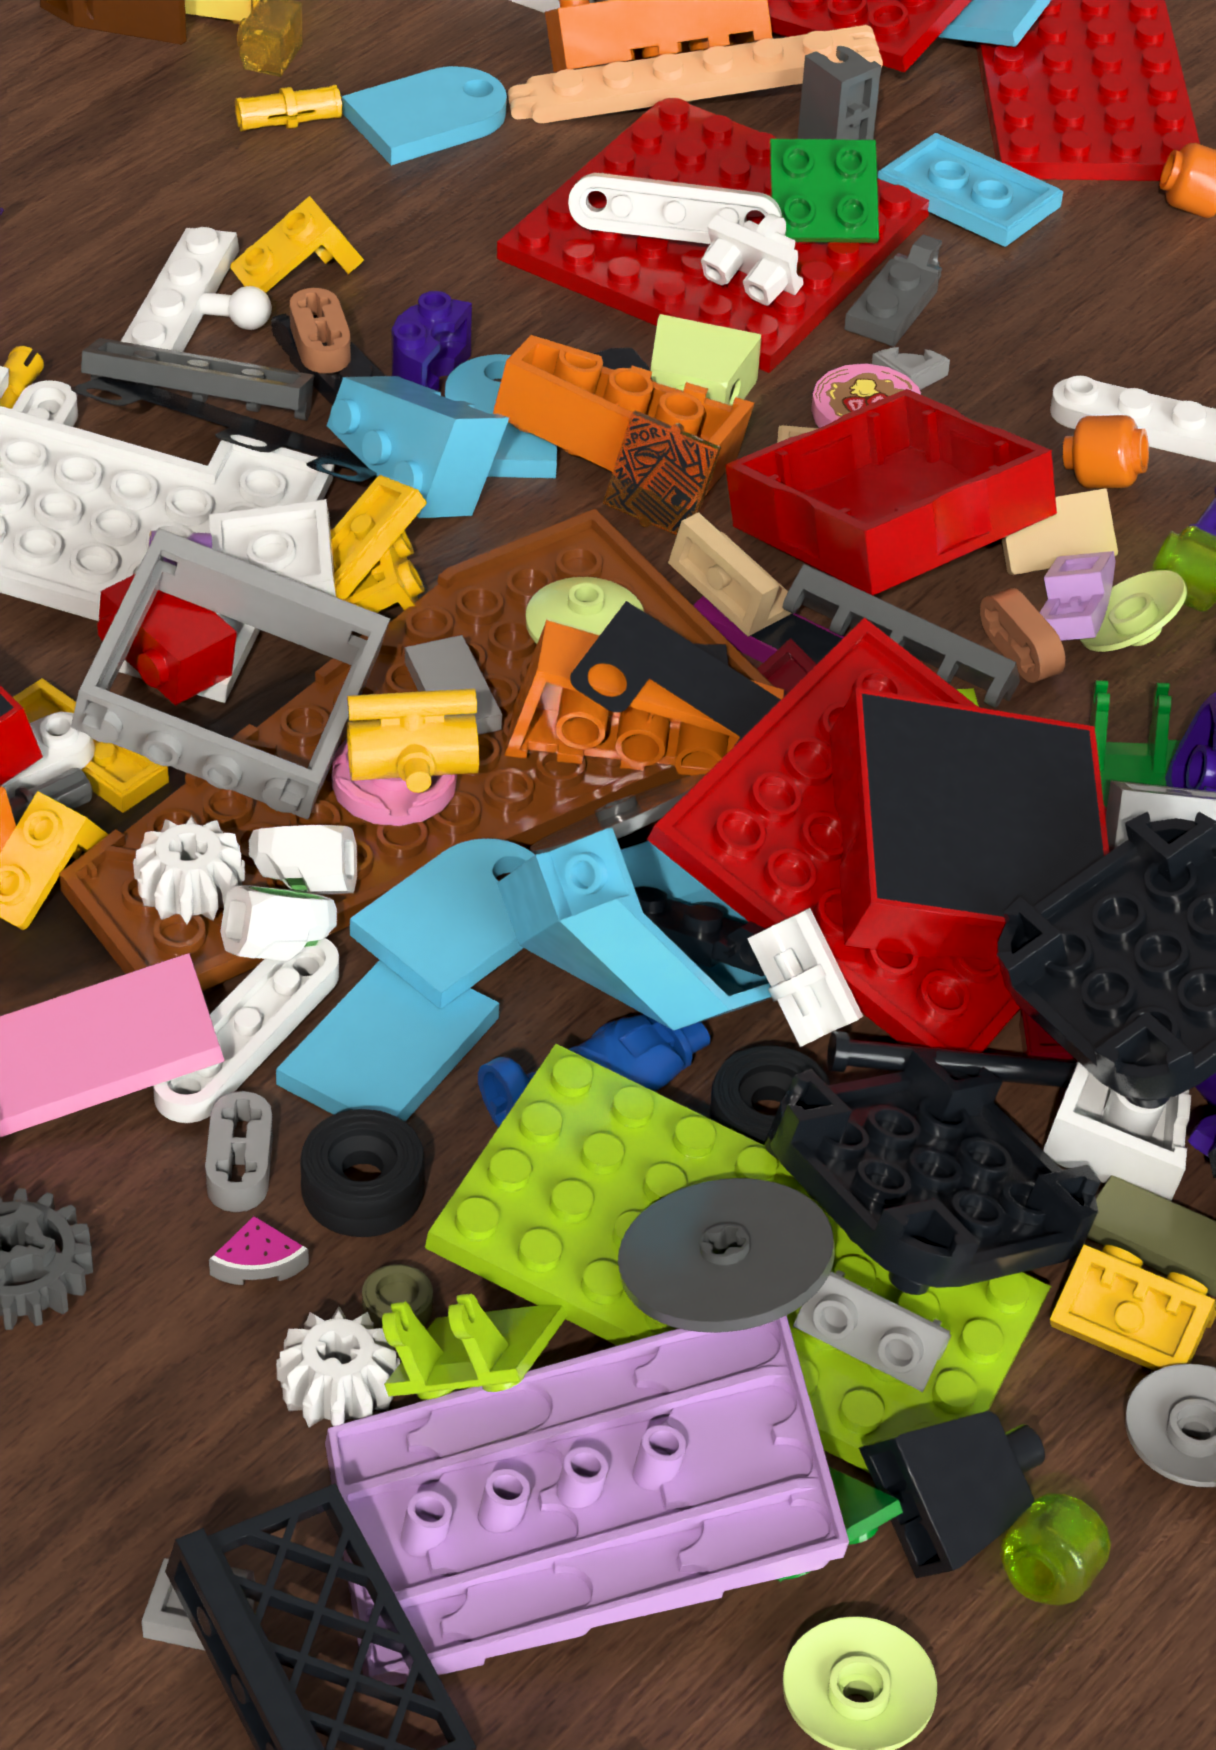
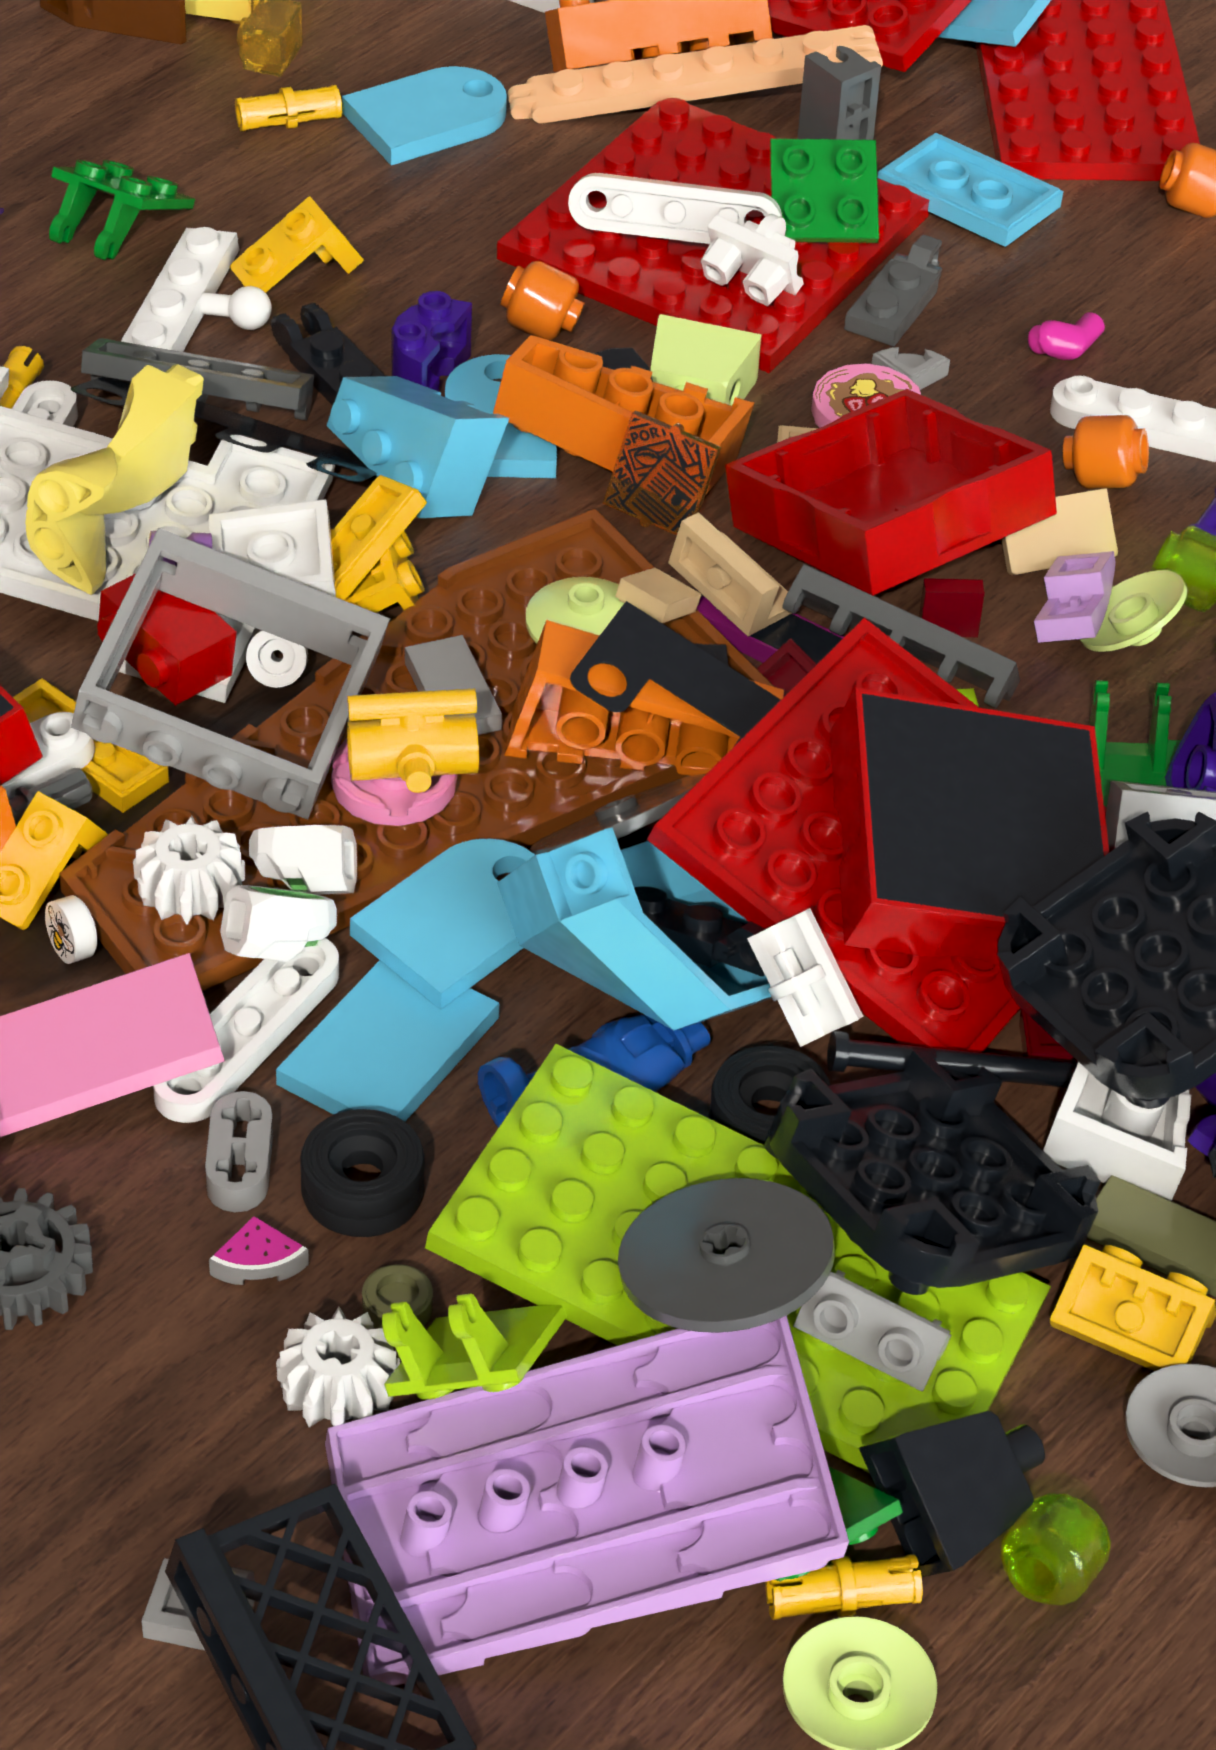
nougat beam [290,288,351,373] -> none
nougat beam [980,588,1065,683] -> none
none -> light yellow hips [25,364,204,595]
none -> white tile [45,895,97,964]
none -> green plate [49,160,195,260]
none -> white tile [246,630,308,688]
none -> orange head [500,261,585,341]
none -> tan tile [615,568,701,623]
none -> yellow pin [765,1554,923,1620]
none -> dark red tile [919,578,985,638]
none -> dark pink arm [1028,312,1105,360]

